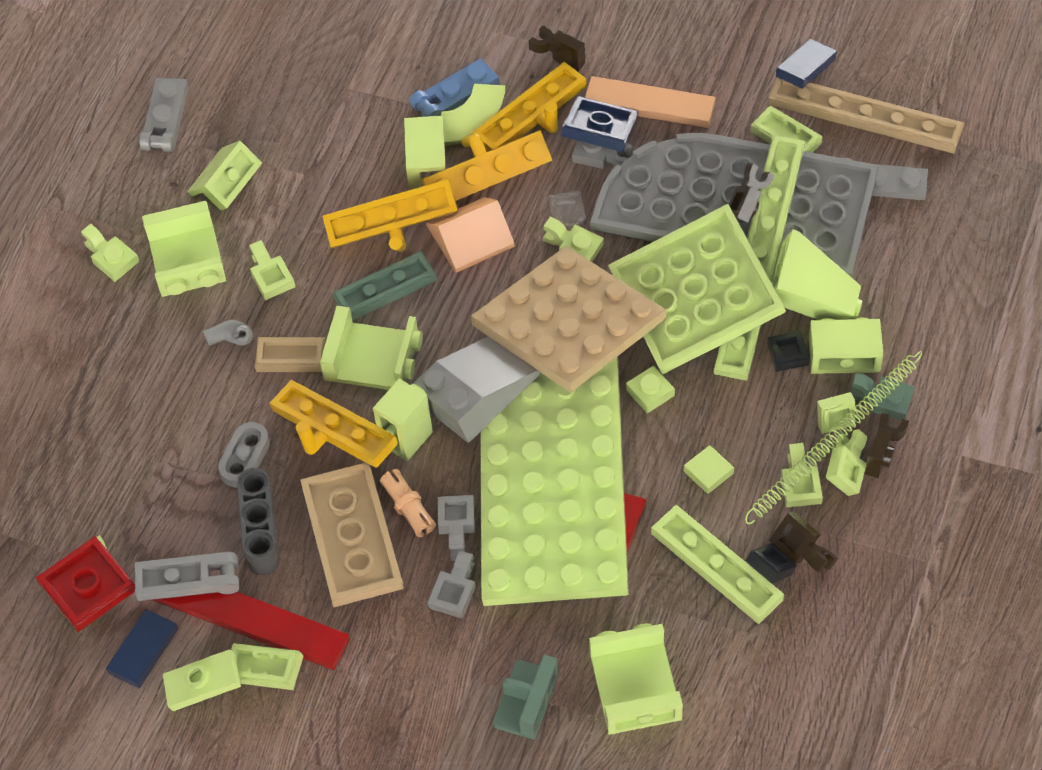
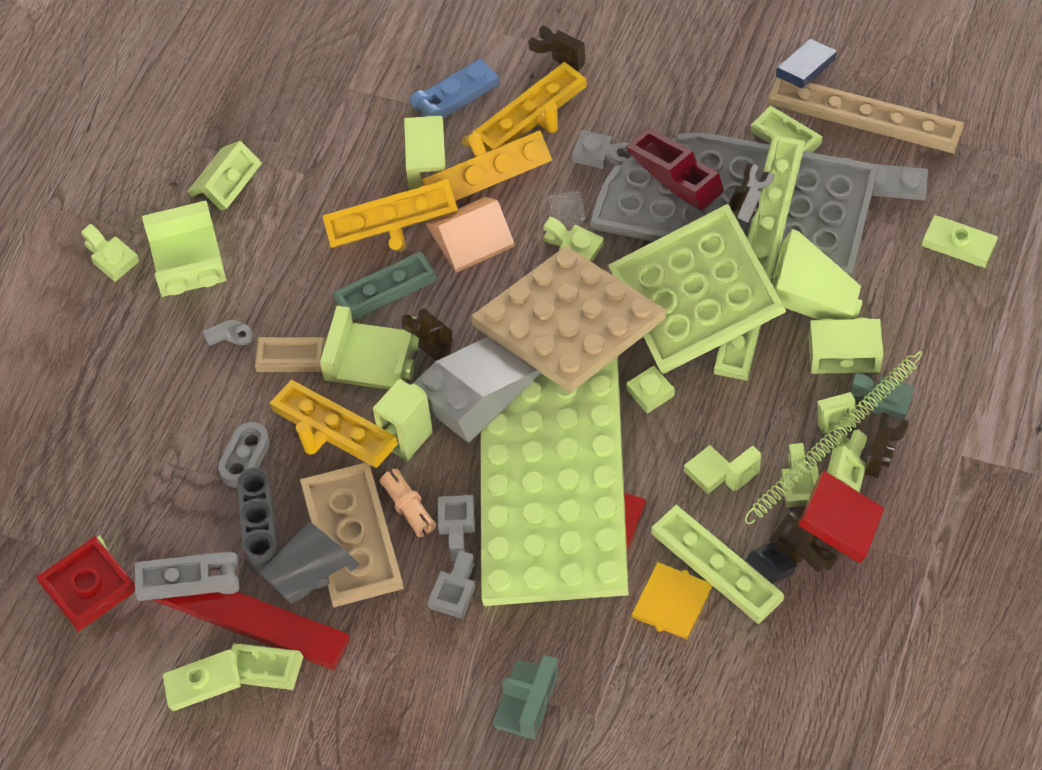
dark blue tile [106,609,178,688] -> none
light grey plate [140,78,189,152] -> none
yellowish green plate [249,240,295,301] -> none
yellowish green tile [440,84,505,146] -> none
dark blue tile [561,96,639,152] -> none
light nougat tile [585,76,716,128] -> none
yellowish green panel [589,624,683,735] -> none
black tile [767,331,810,372] -> none
none -> dark grey slope [259,522,359,604]
none -> dark brown plate [401,308,453,361]
none -> dark red slope [626,127,724,211]
none -> yellow piece [632,562,713,640]
none -> yellowish green tile [725,446,761,491]
none -> red tile [798,471,885,564]
none -> yellowish green plate [922,215,998,268]

